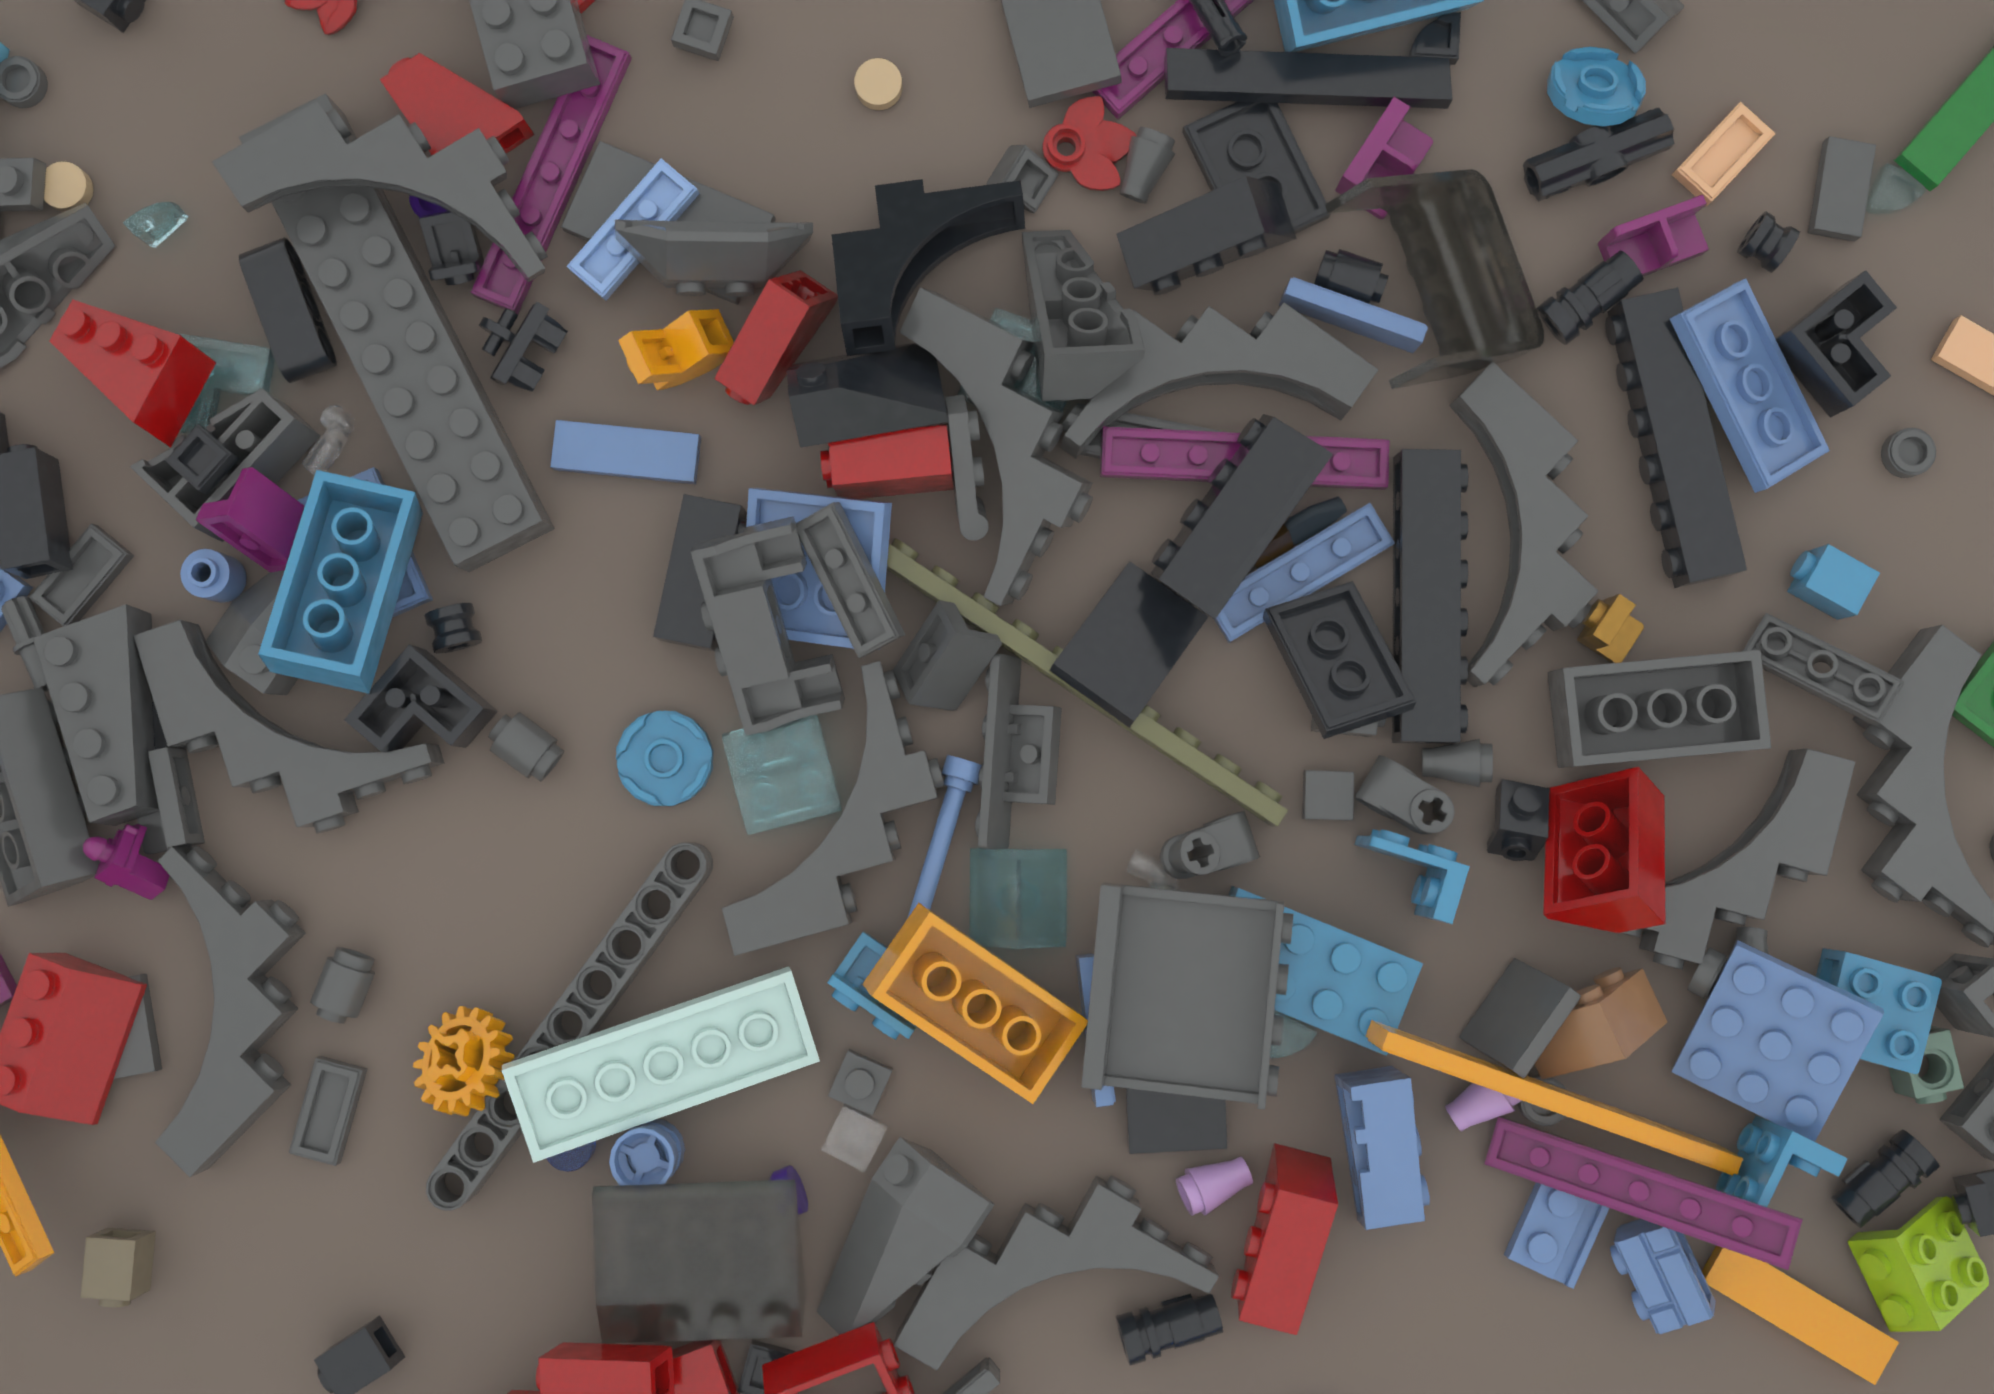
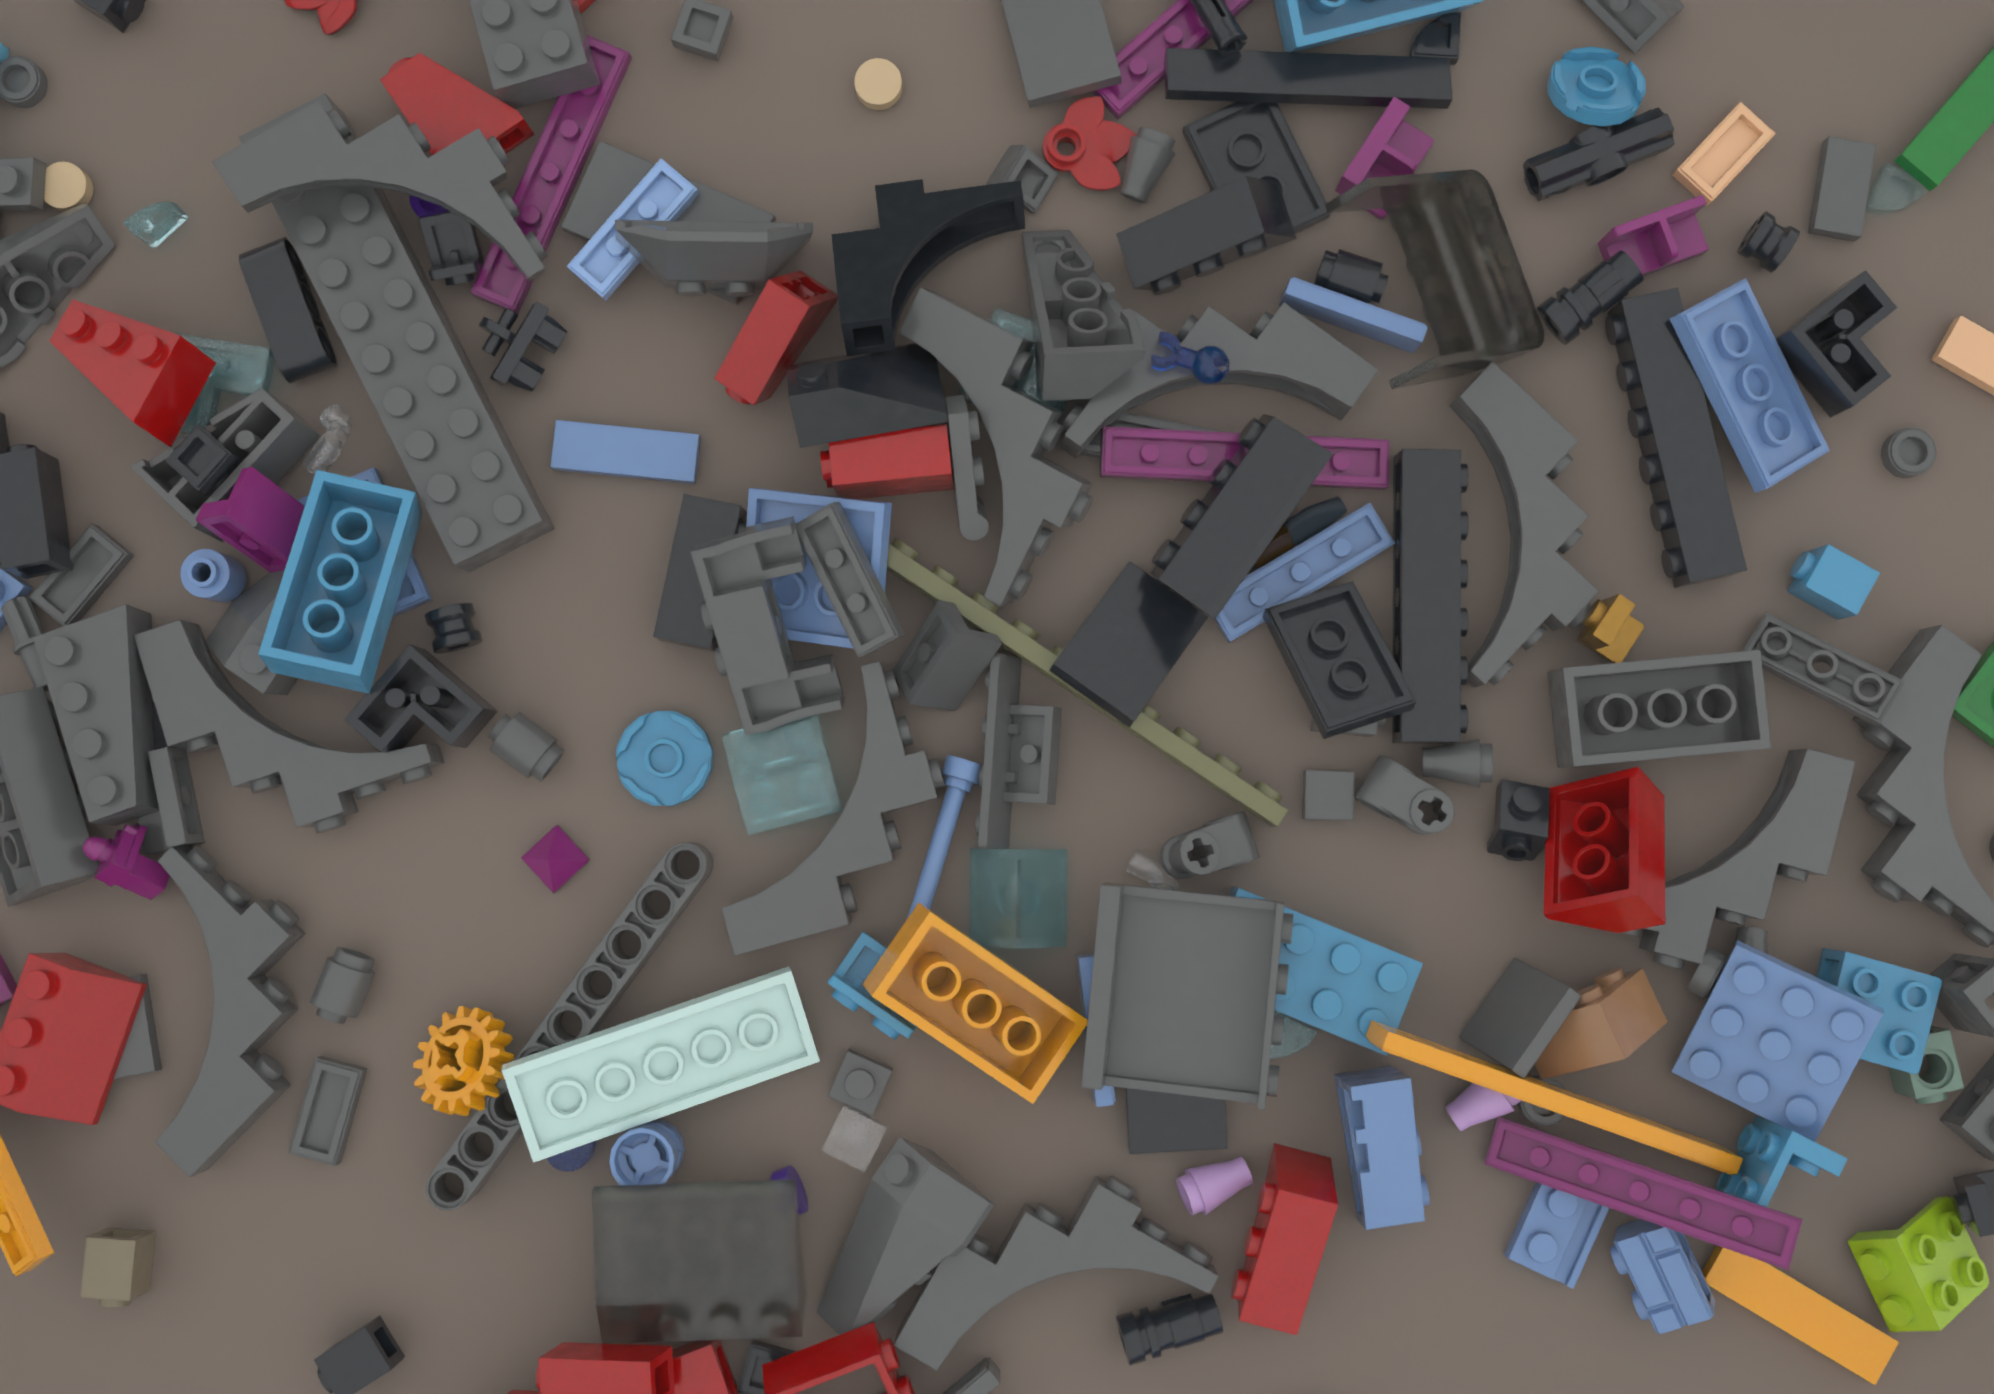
light orange brick [618,309,734,390] -> none
dark azure bracket [1354,829,1470,924] -> none
black axle [1831,1129,1940,1228] -> none
none -> magenta slope [521,825,590,893]
none -> clear blue arm [1151,332,1230,384]

